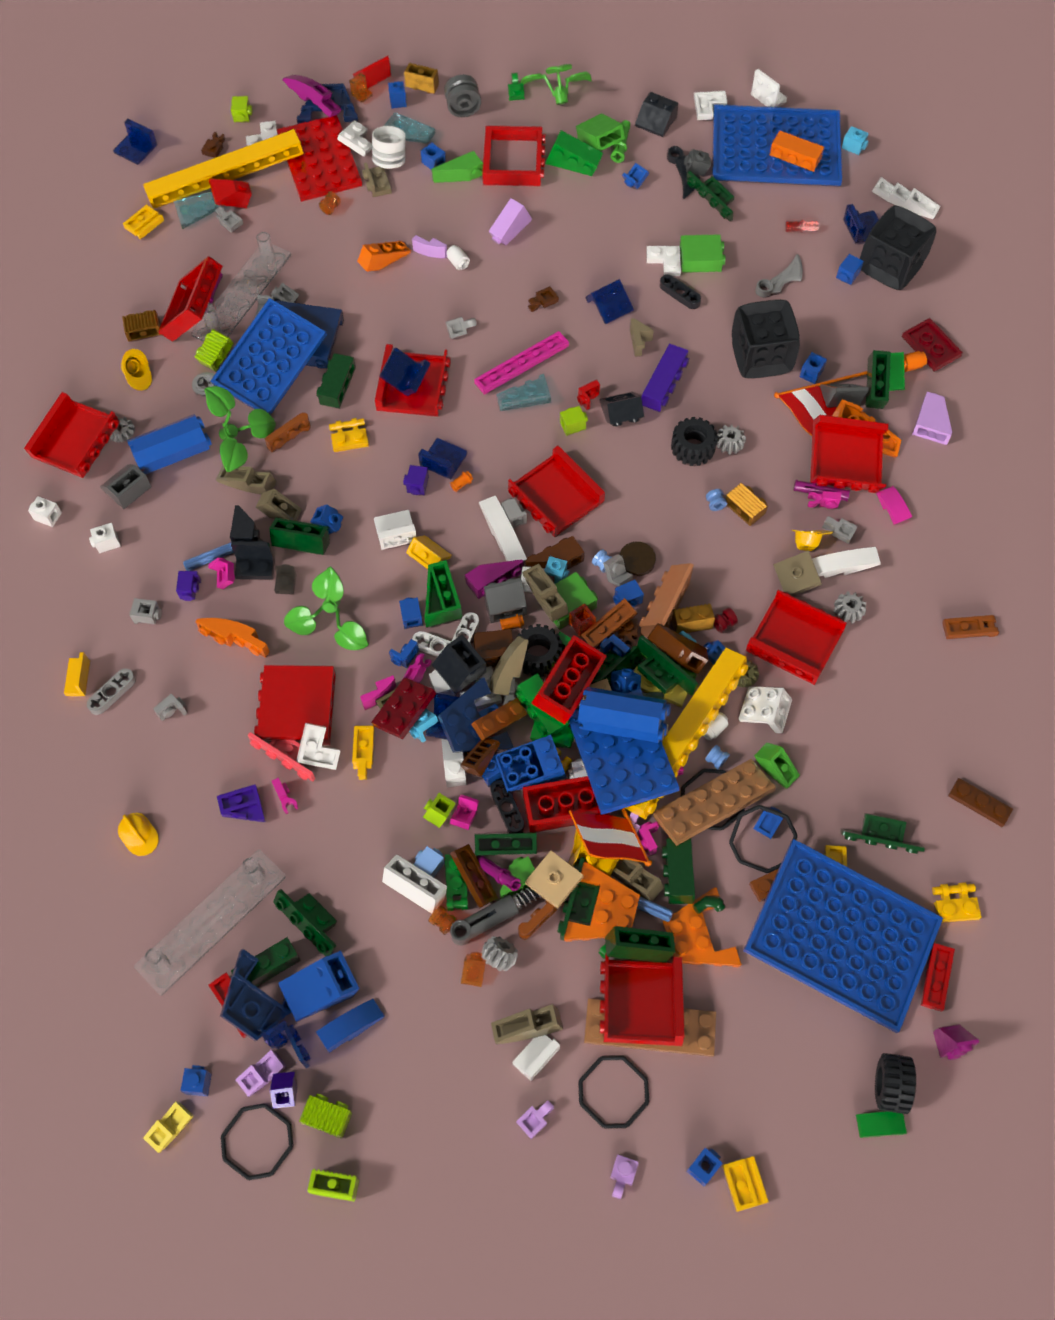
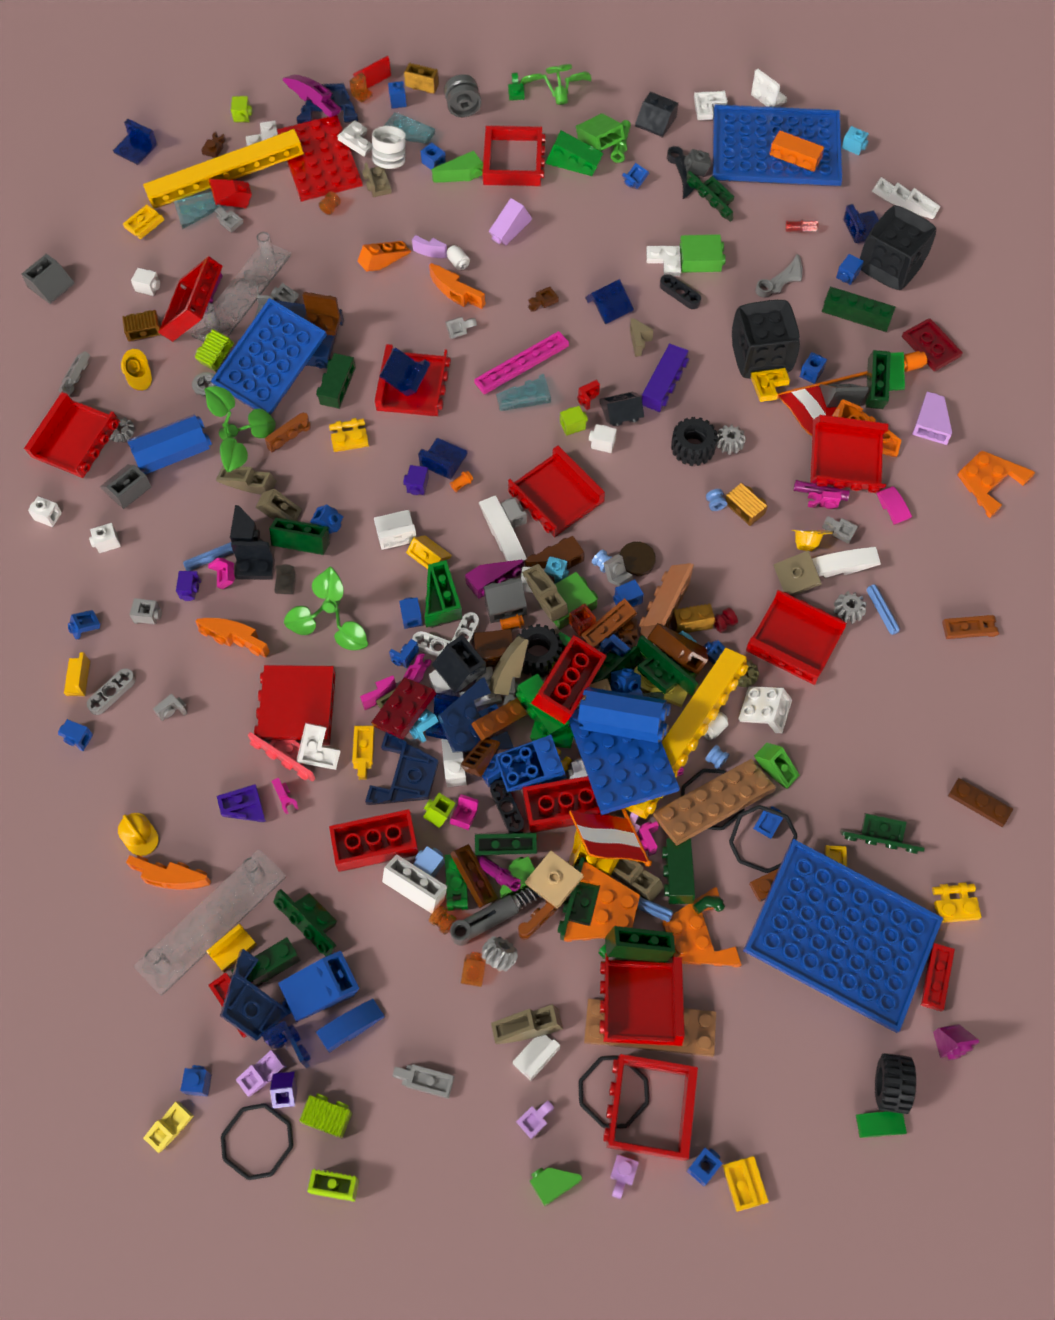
none -> dark grey slope [21,254,75,304]
none -> light grey hinge [58,351,90,395]
none -> blue brick [58,719,93,752]
none -> blue bracket [68,610,100,640]
none -> orange slope [126,855,211,890]
none -> white brick [131,268,160,296]
none -> yellow panel [206,924,257,972]
none -> reddish brown bracket [302,292,341,336]
none -> red brick [329,809,418,872]
none -> dark blue wing [365,732,439,805]
none -> light grey hinge [393,1064,455,1099]
none -> orange slope [429,263,485,309]
none -> bright green slope [530,1167,582,1207]
none -> white brick [589,424,617,453]
none -> red window [603,1054,698,1161]
none -> yellow plate [751,368,790,402]
none -> dark green brick [822,286,896,332]
none -> medium blue axle [867,584,900,635]
none -> orange wing [958,450,1035,518]

